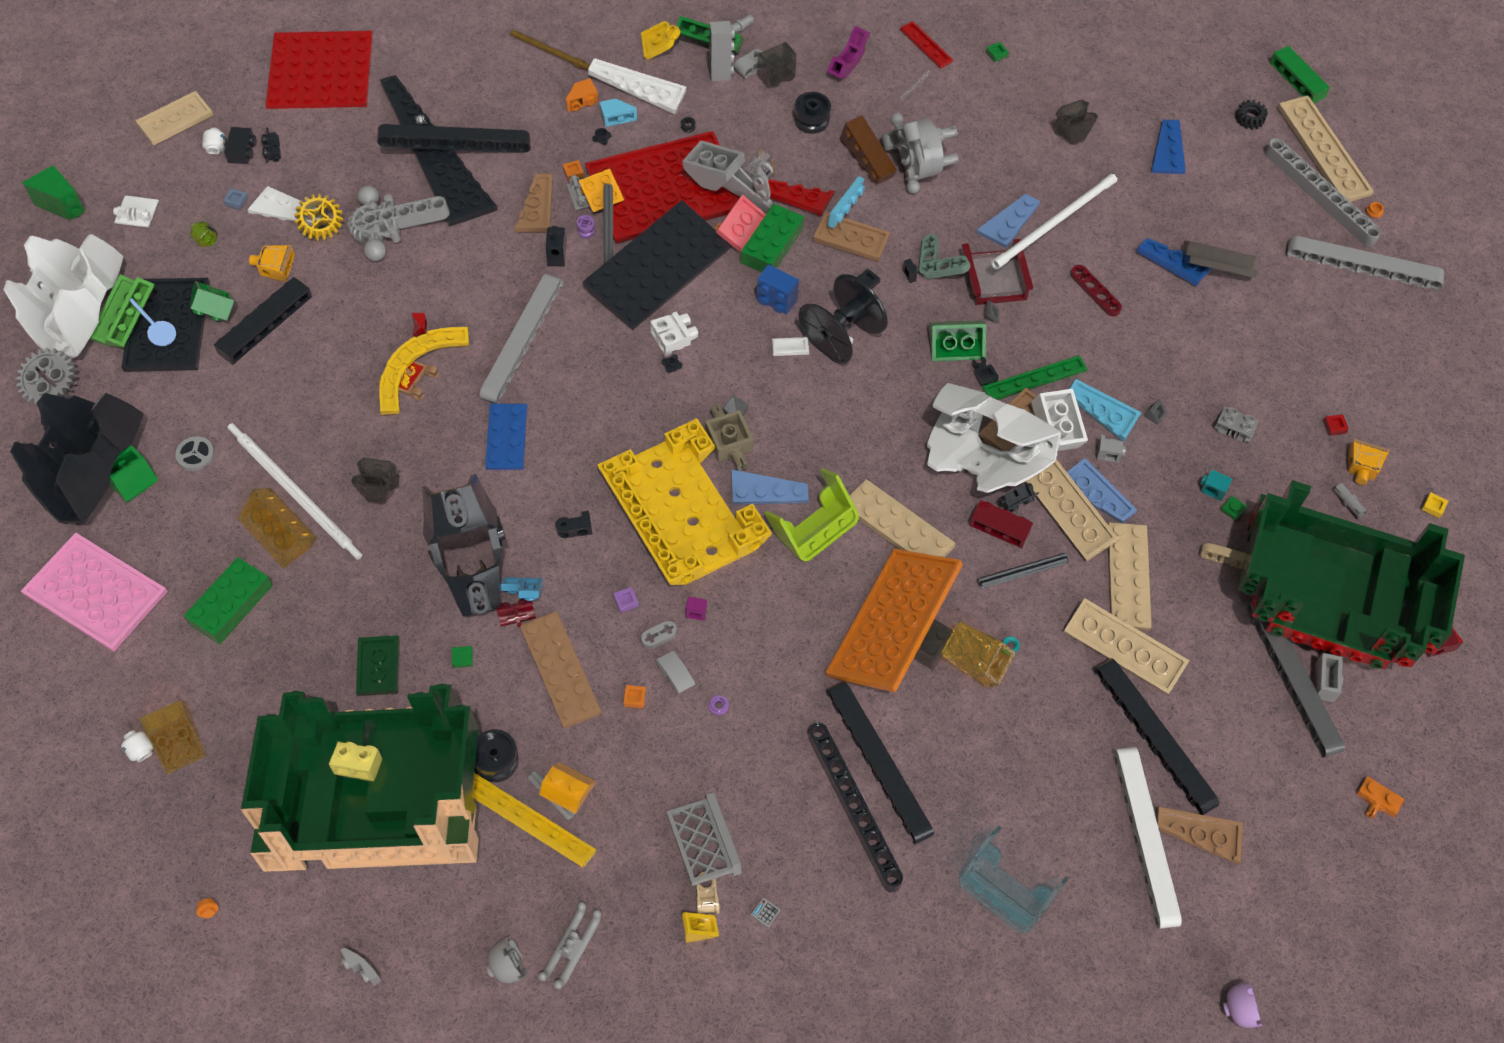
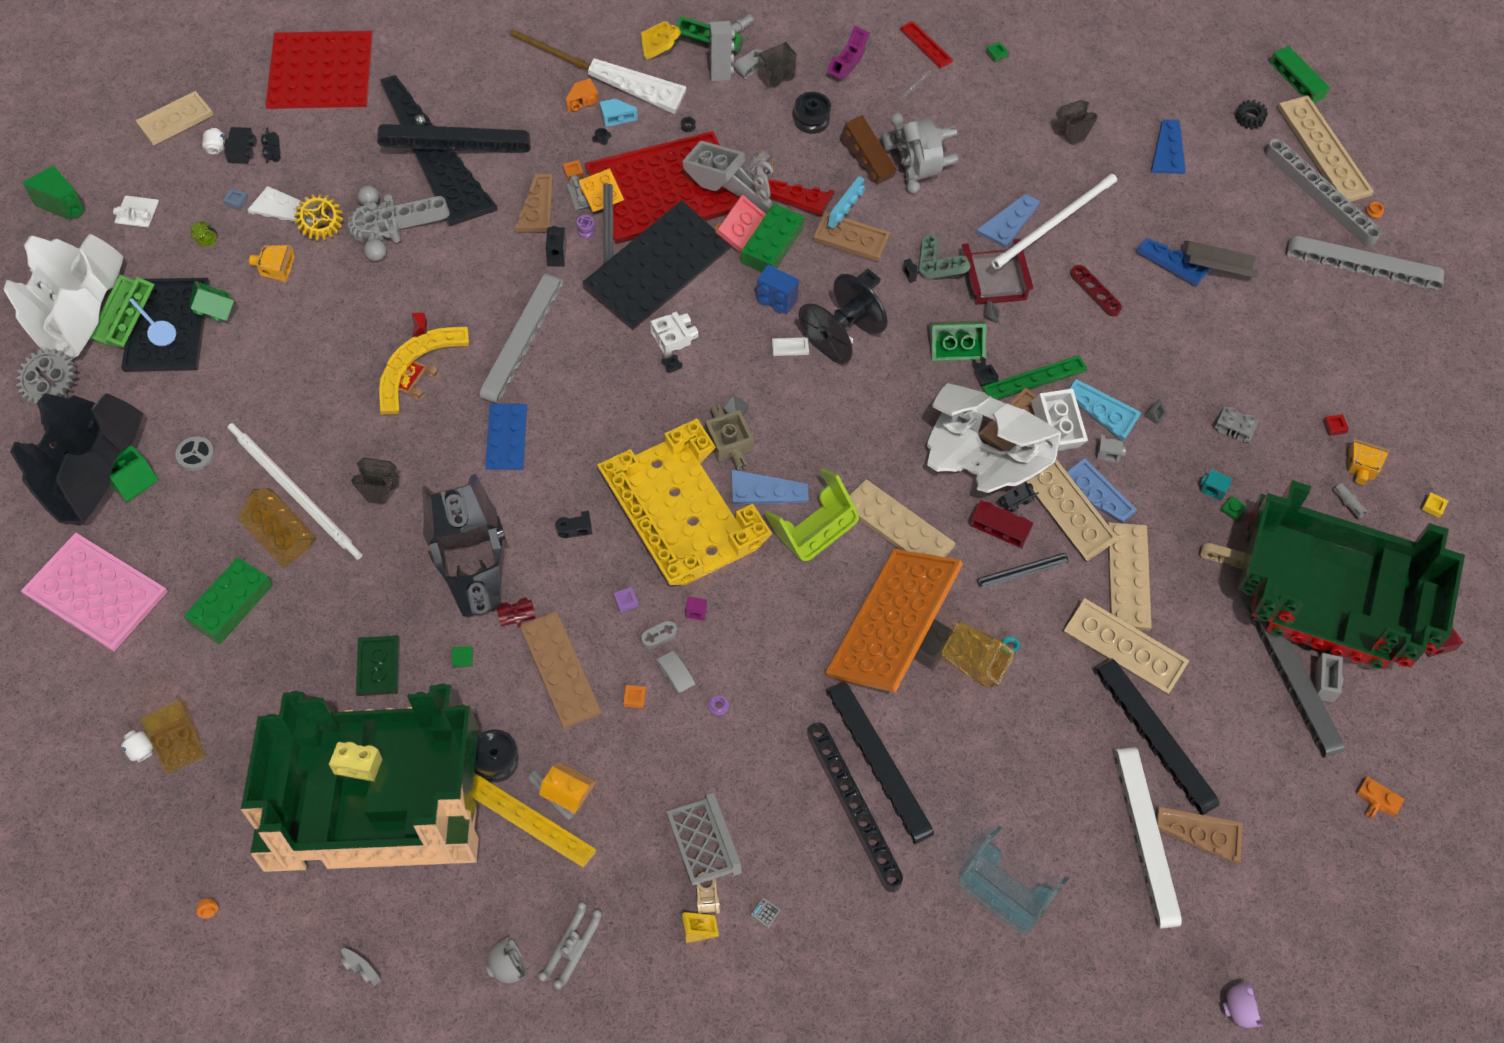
black brick [214,277,312,365] -> none
dark azure plate [501,577,543,601] -> none

